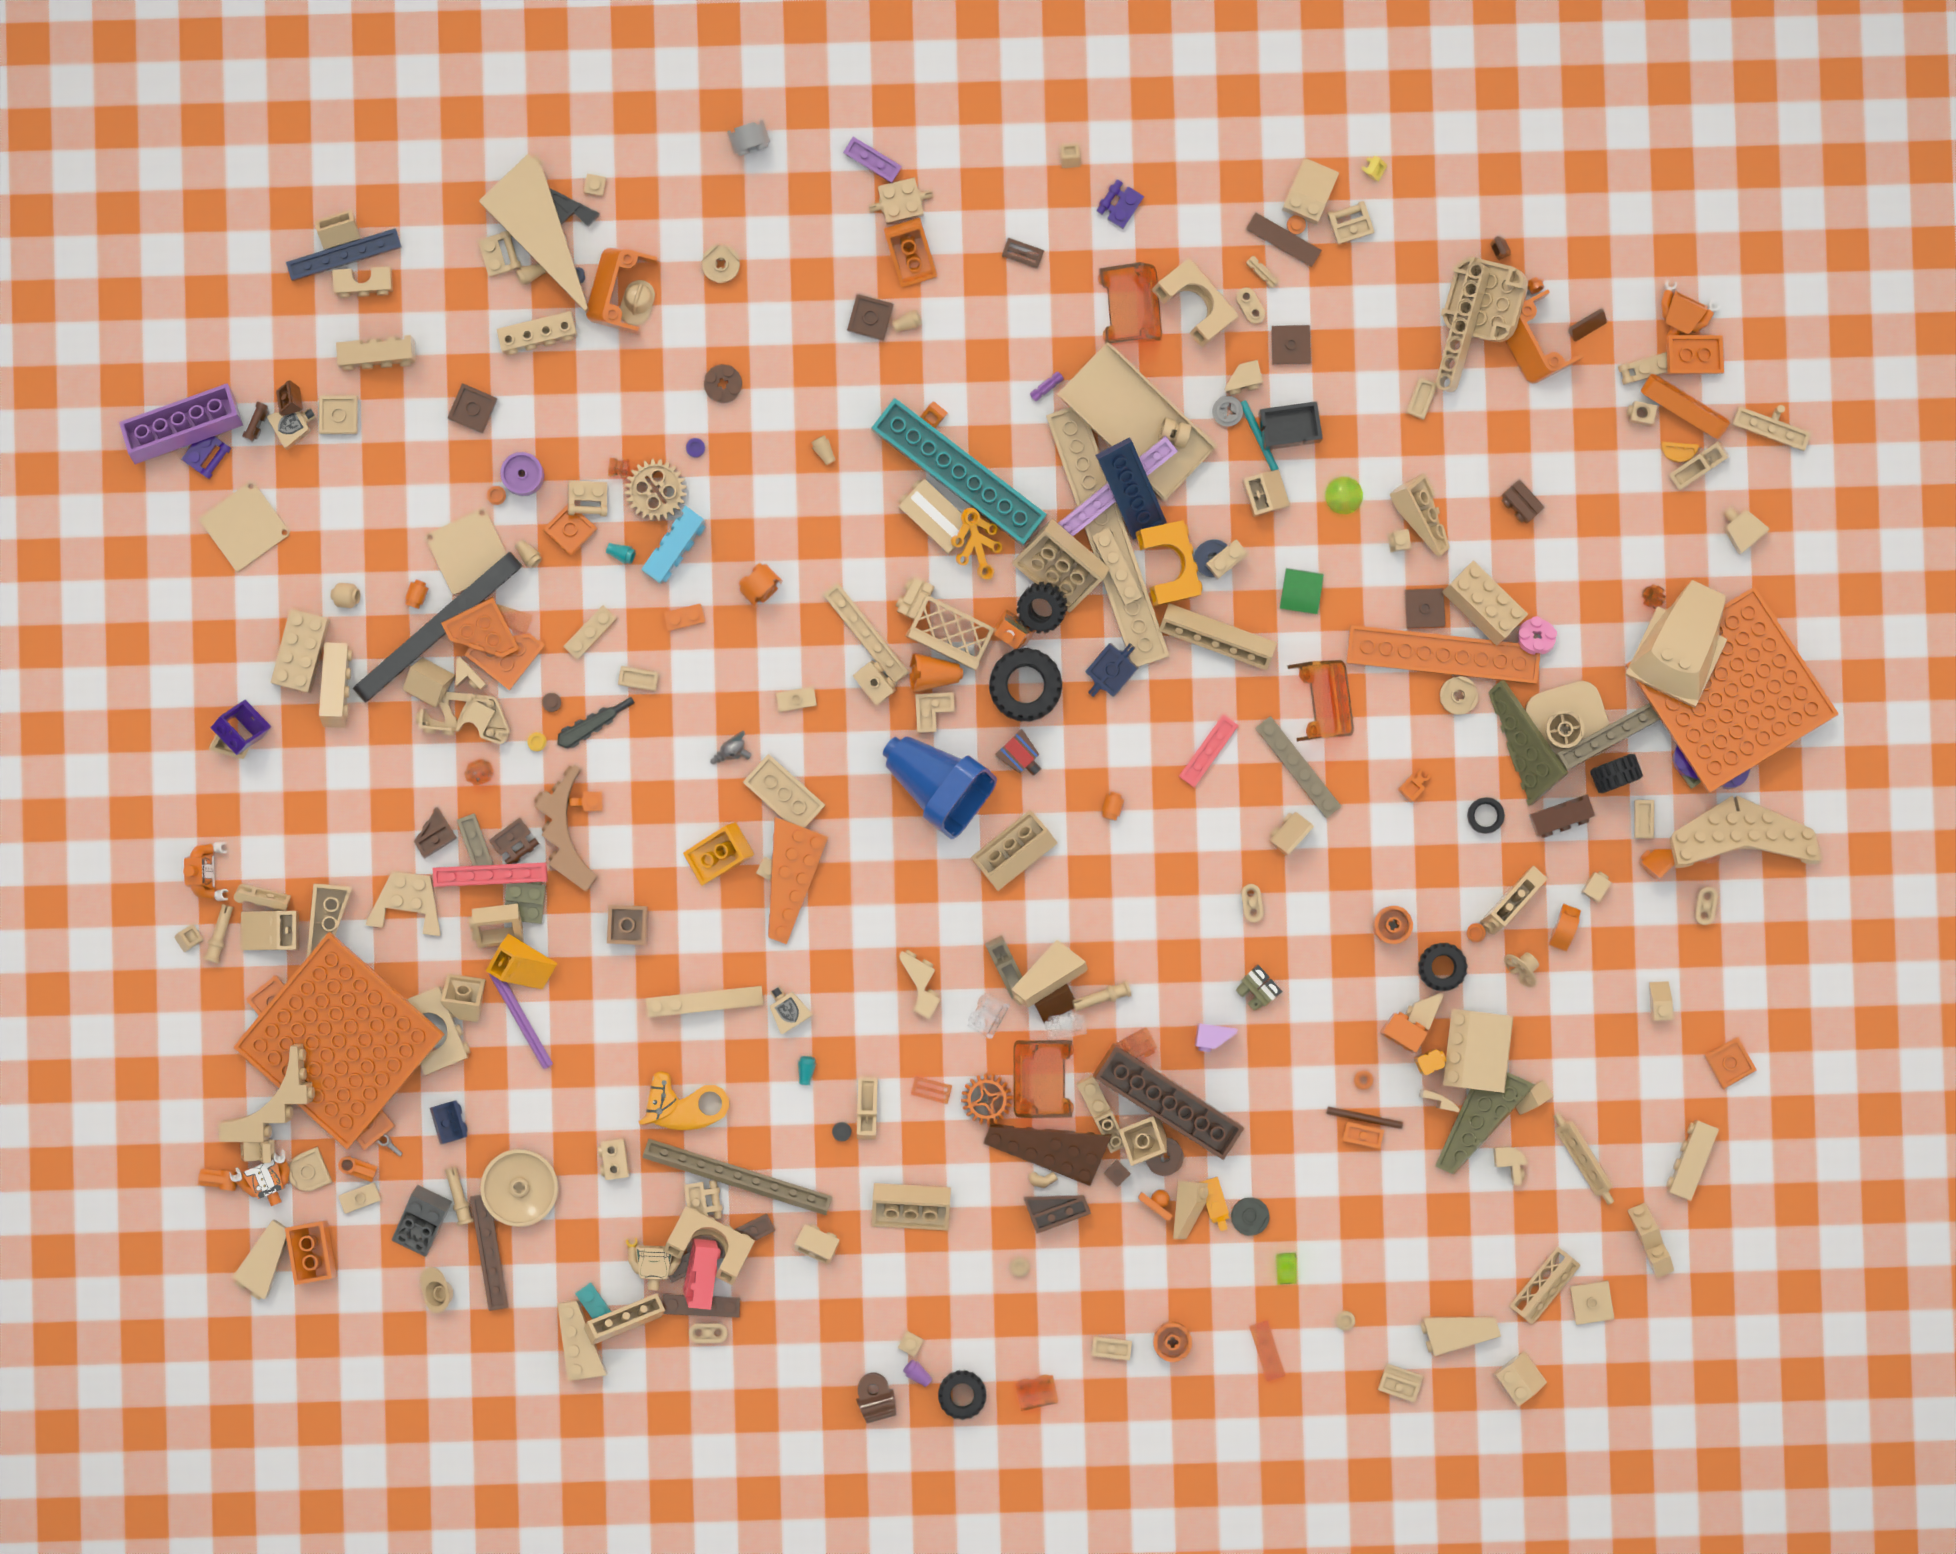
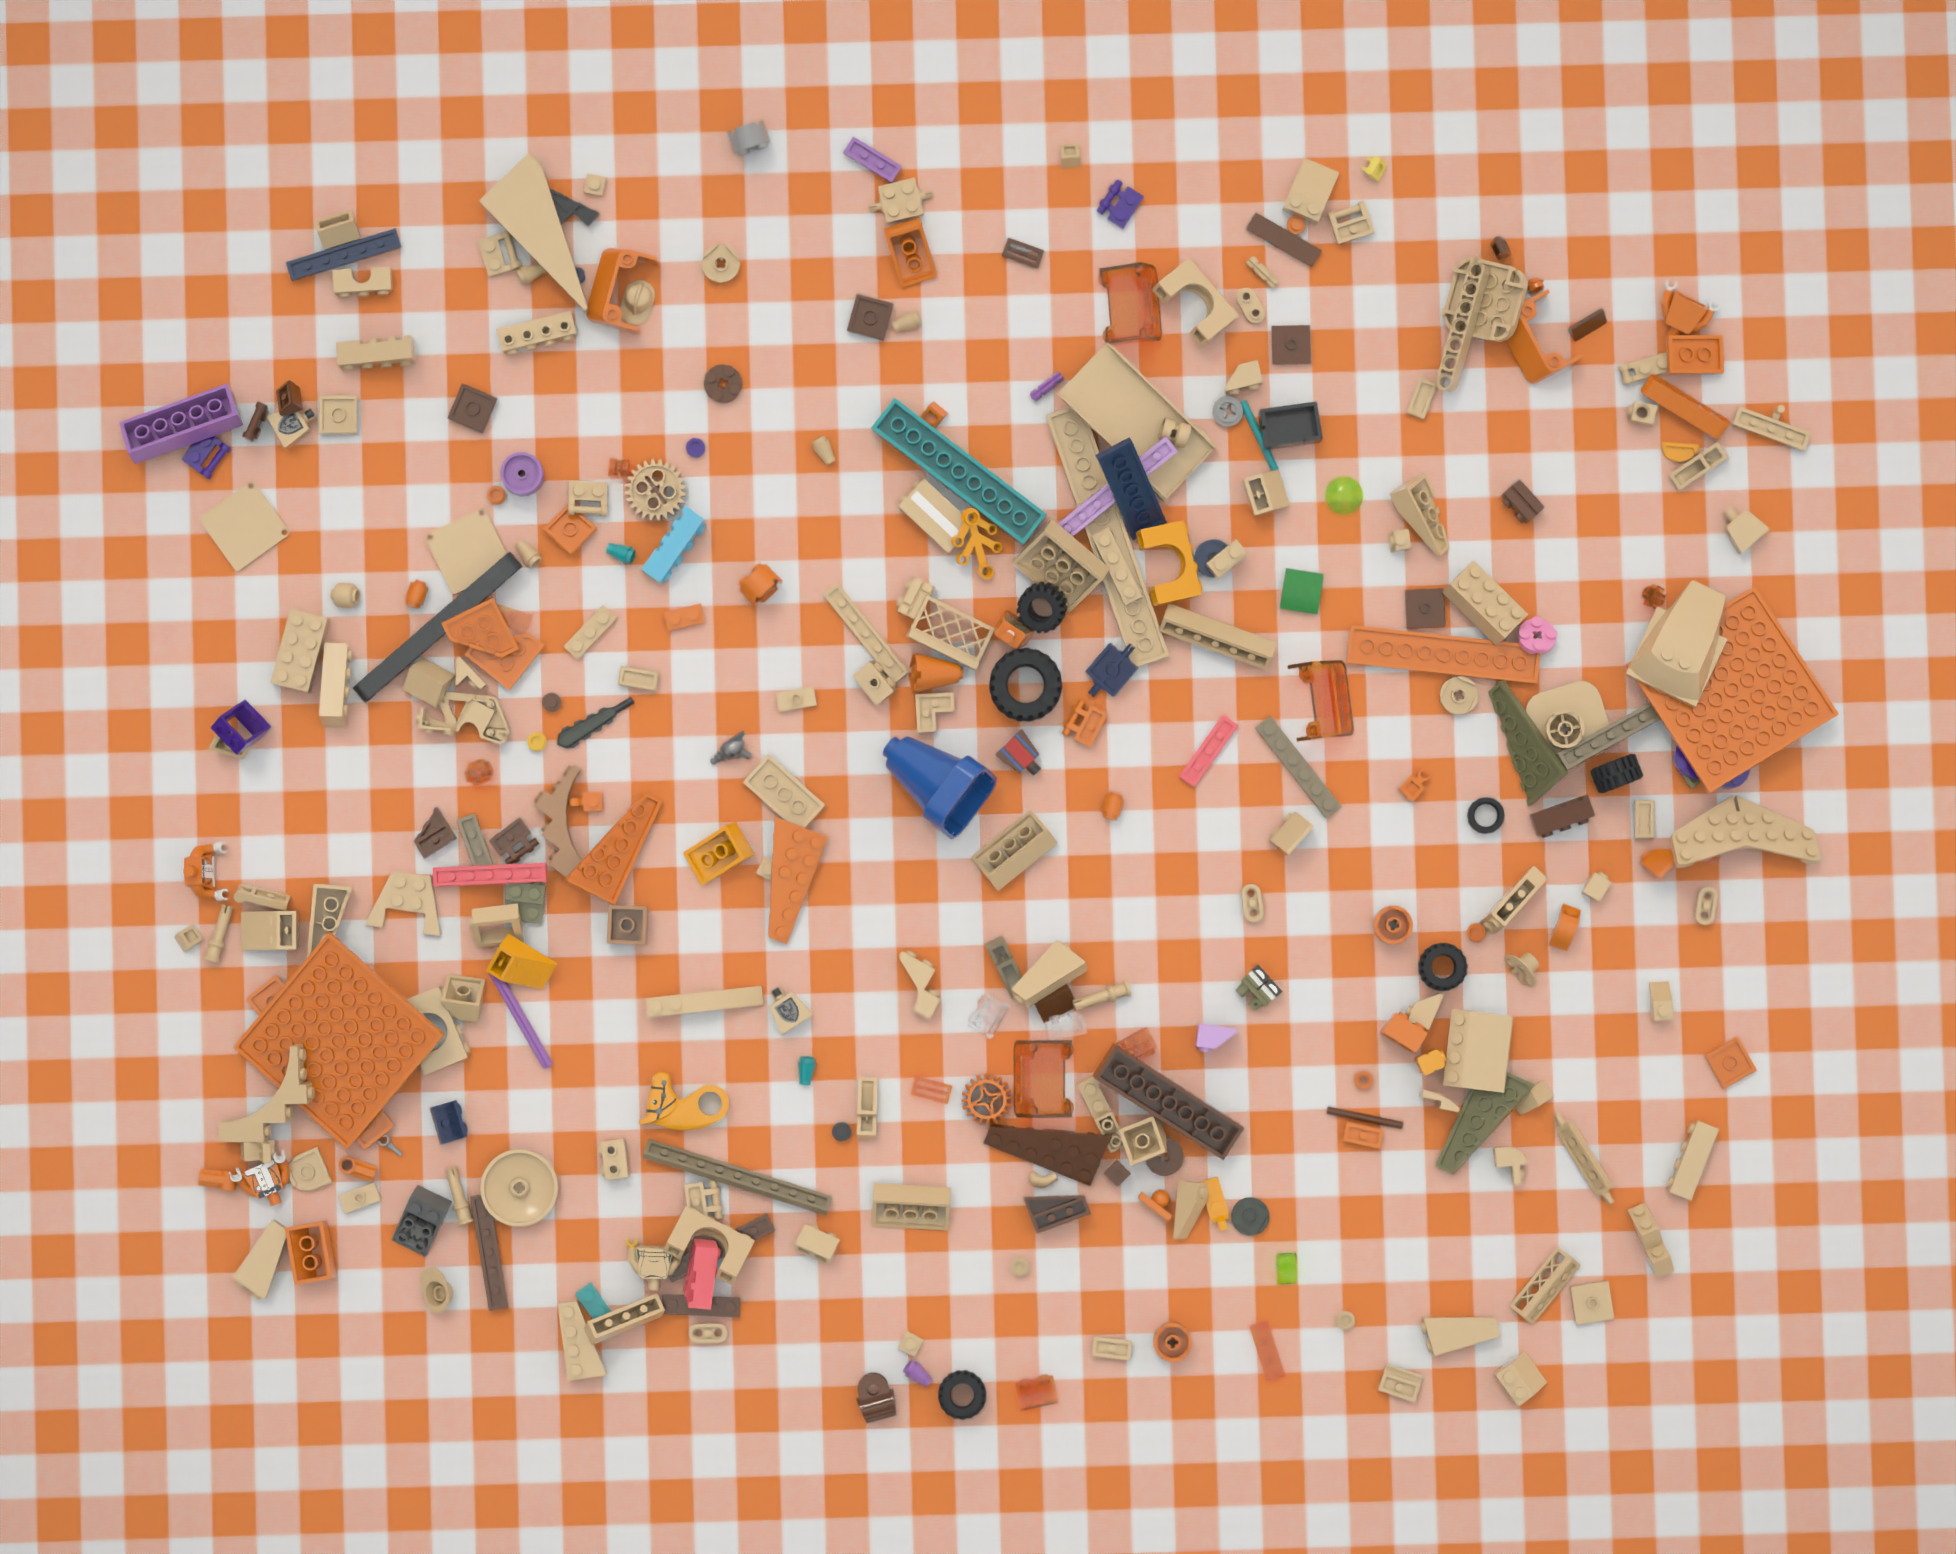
none -> orange wing [564,792,663,905]
none -> orange plate [1062,699,1108,748]

